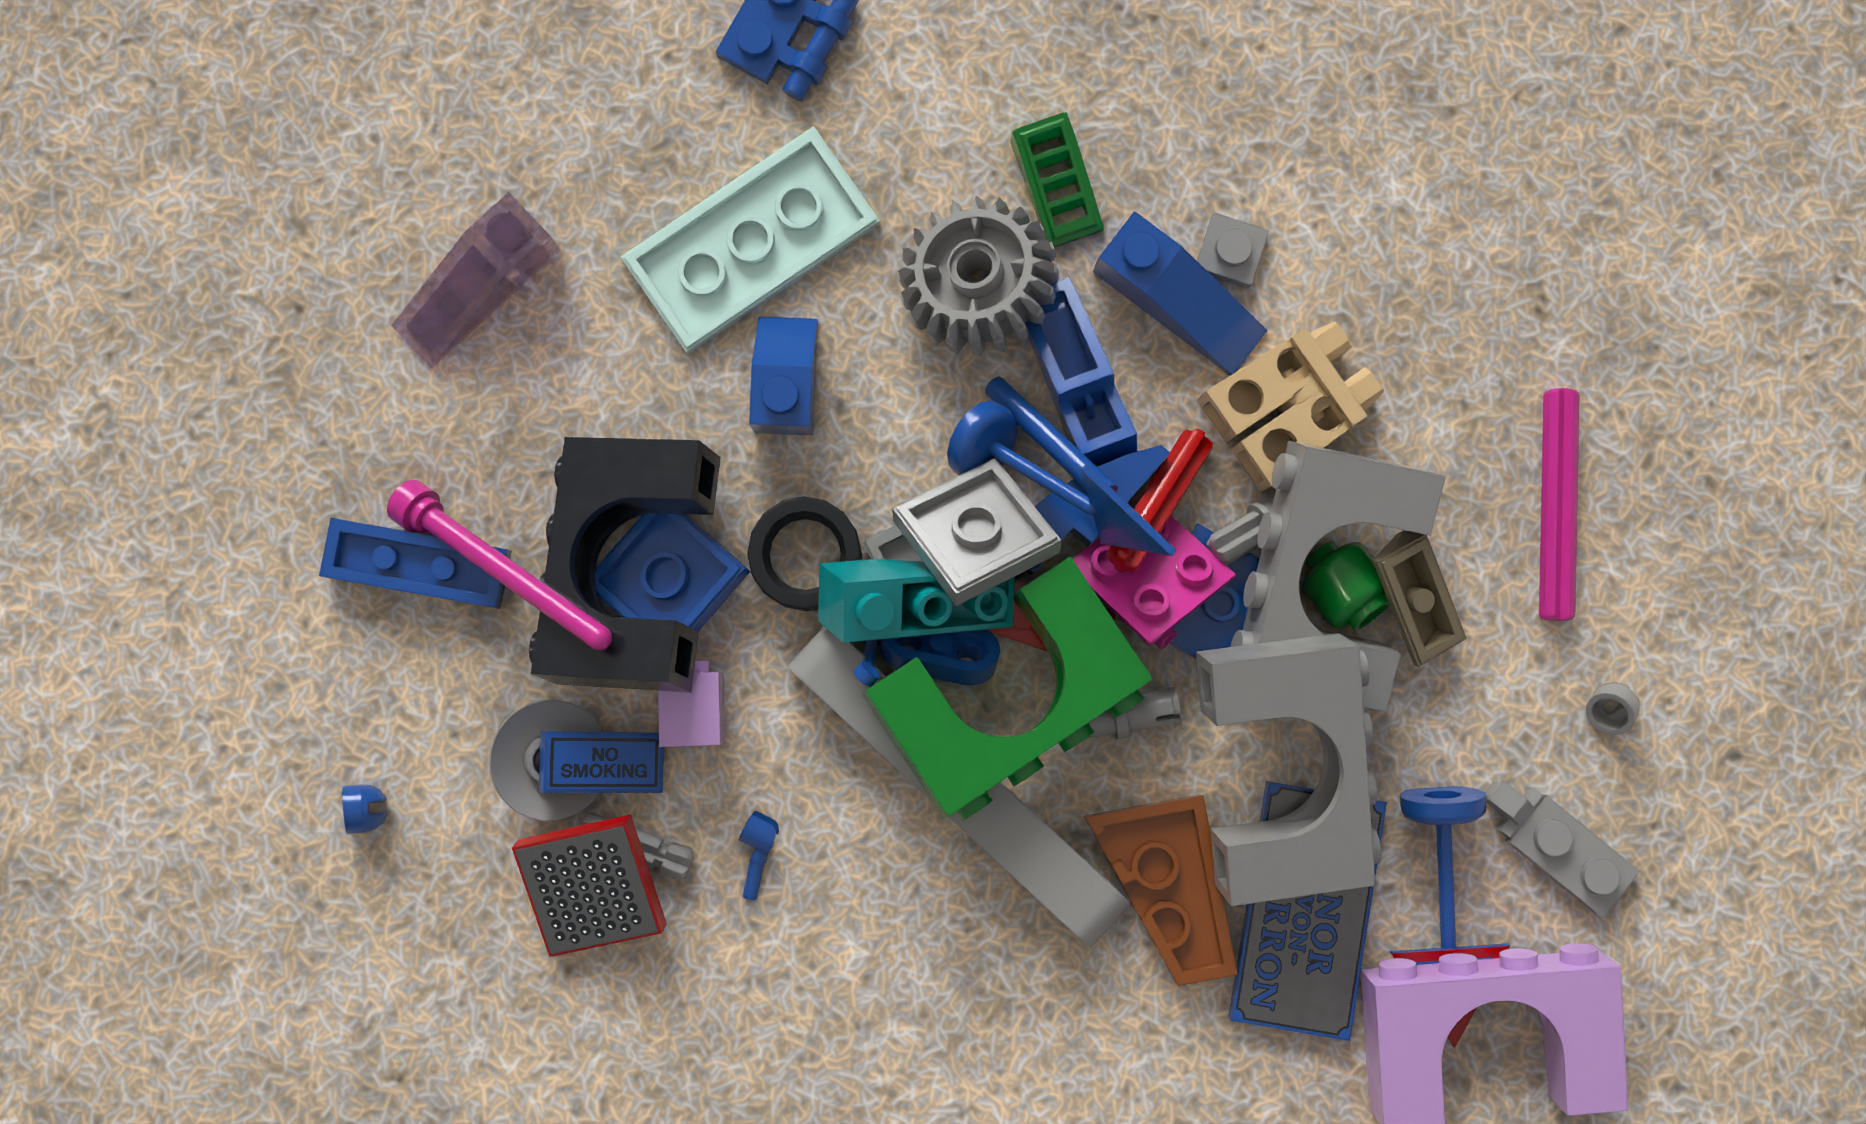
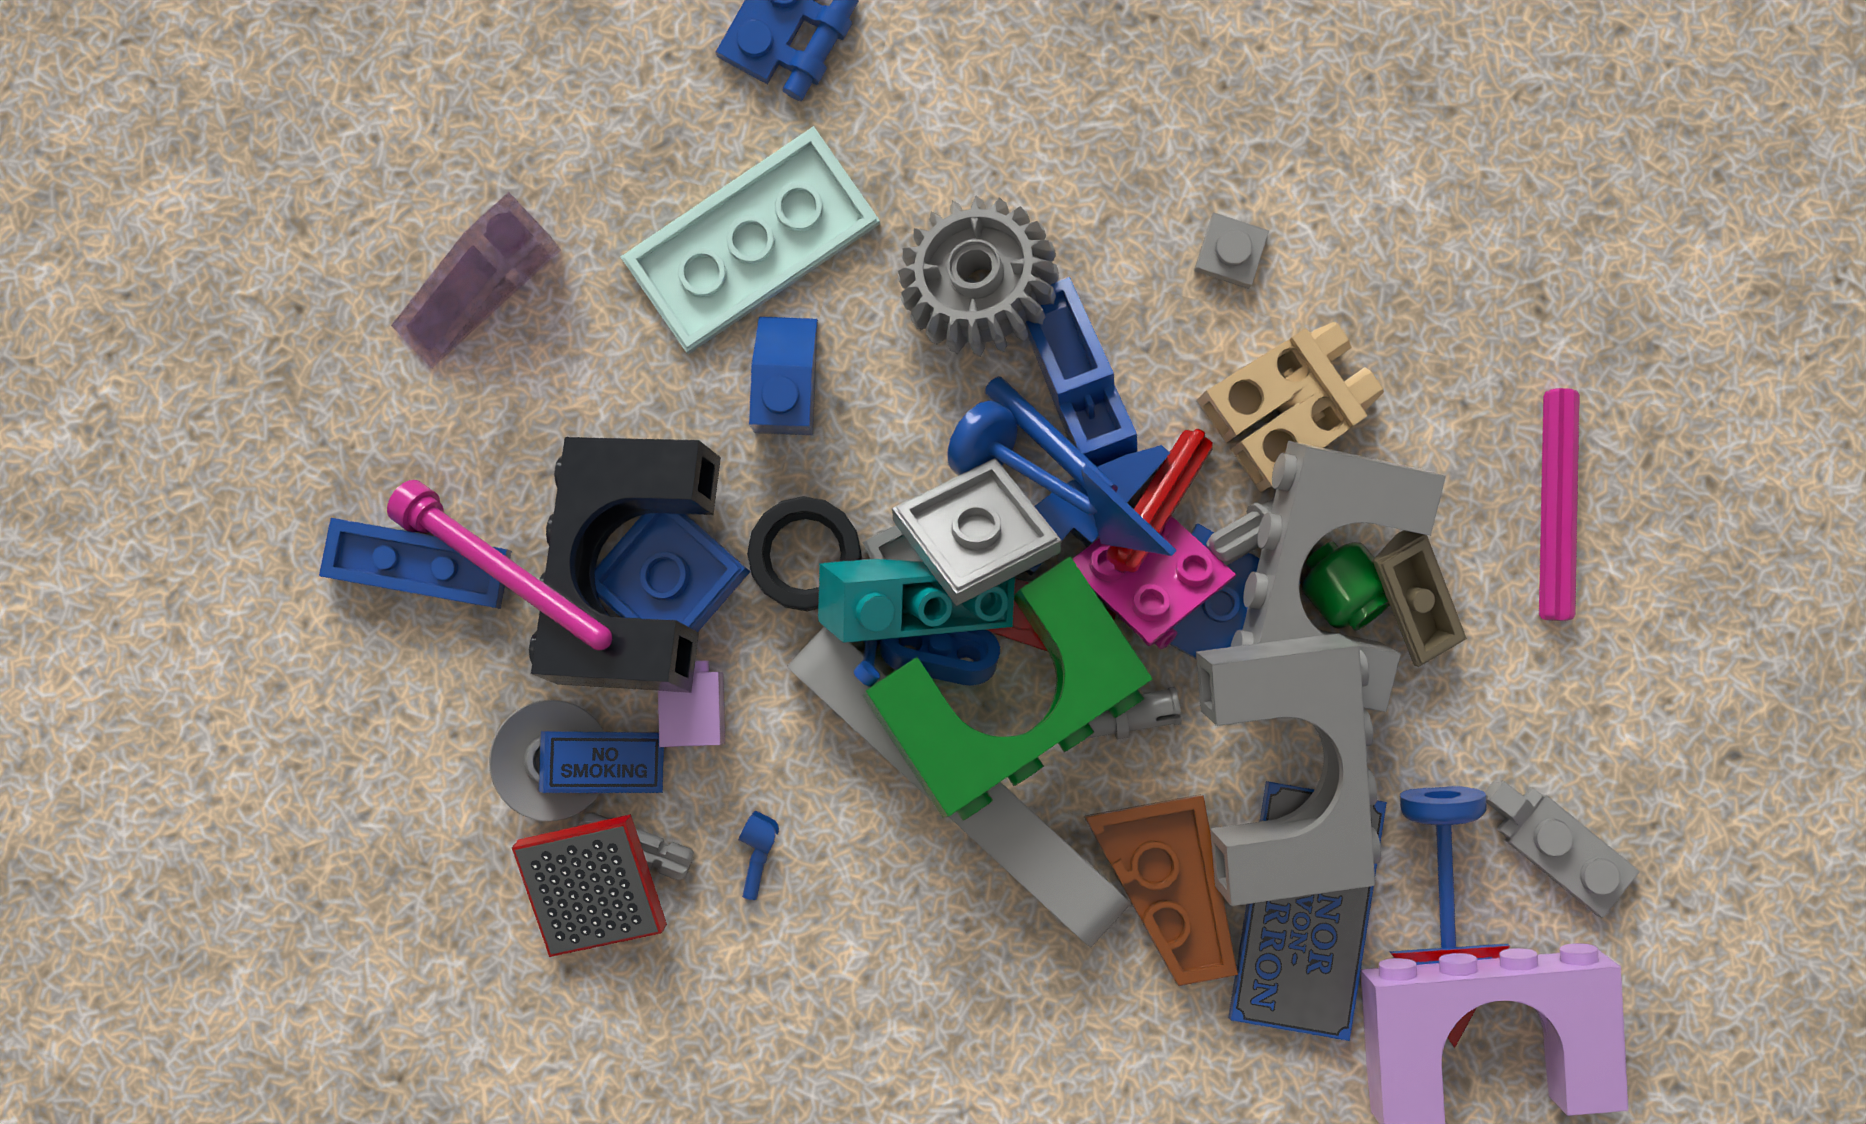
blue hinge [342,784,388,834] -> none
green slope [1010,112,1104,248] -> none
blue slope [1093,211,1268,375] -> none
light grey hinge [1586,682,1640,735] -> none

